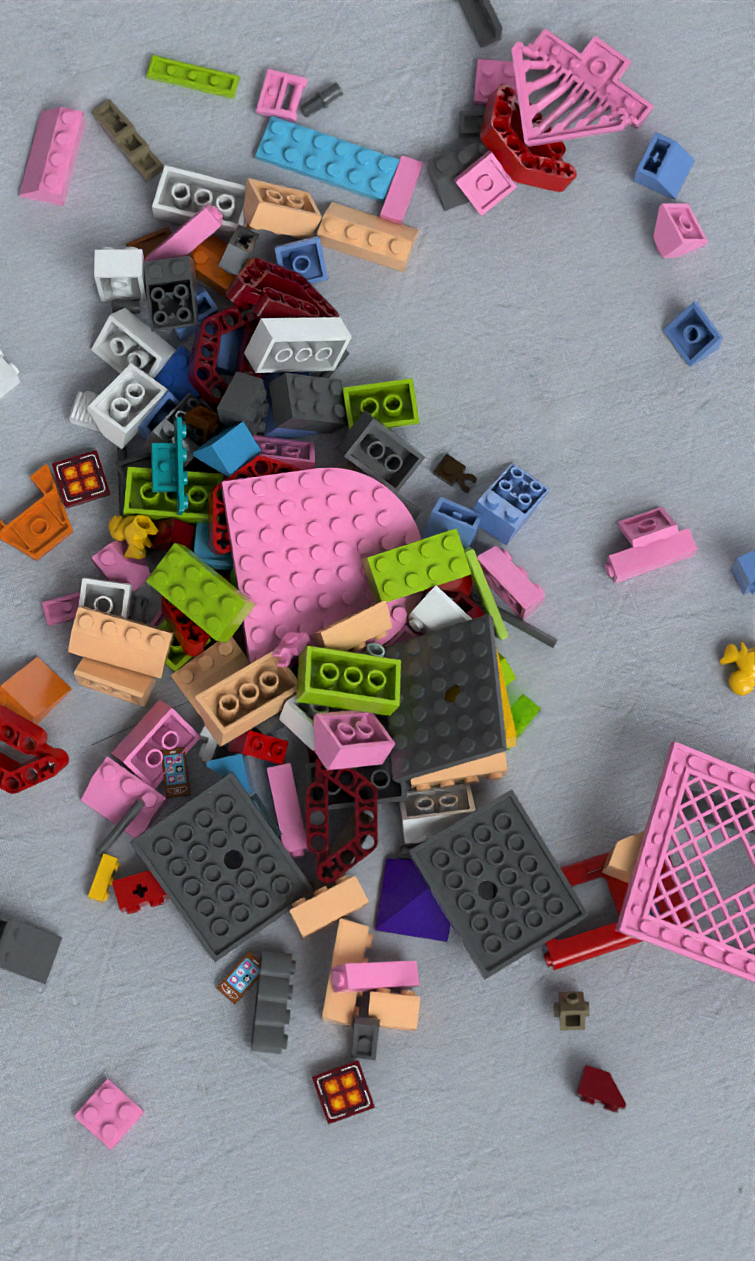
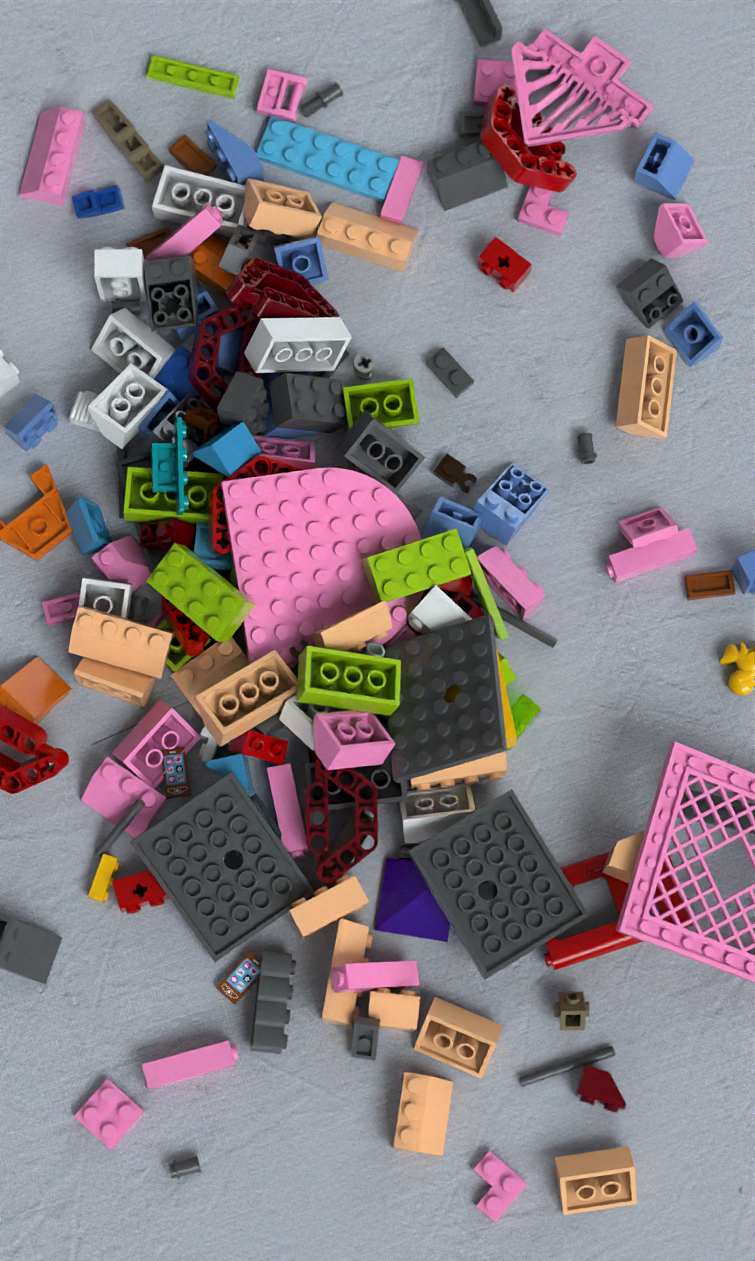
tile [52,450,111,509] -> none
yellow animal [108,515,158,559] -> none
bright pink plate [272,632,310,667] -> none
tile [312,1060,375,1125] -> none
bright pink plate [453,150,517,216] -> none
none -> medium blue slope [3,394,59,452]
none -> dark azure slope [66,497,113,555]
none -> blue slope [72,185,125,219]
none -> bright pink brick [142,1040,239,1090]
none -> dark orange tile [169,134,217,176]
none -> dark grey pin [169,1156,201,1180]
none -> medium blue slope [205,119,264,186]
none -> dark grey axle [246,226,290,247]
none -> light grey bush [354,352,375,380]
none -> light nougat slope [393,1072,453,1157]
none -> light nougat slope [413,997,504,1079]
none -> dark grey plate [426,347,474,398]
none -> bright pink plate [473,1151,527,1223]
none -> red brick [477,237,532,292]
none -> bright pink plate [517,186,569,237]
none -> dark grey bar [519,1046,616,1087]
none -> light nougat slope [555,1146,637,1215]
none -> dark grey pin [577,433,597,464]
none -> dark grey slope [616,258,684,329]
none -> light nougat slope [616,335,677,439]
none -> dark orange tile [684,570,736,600]

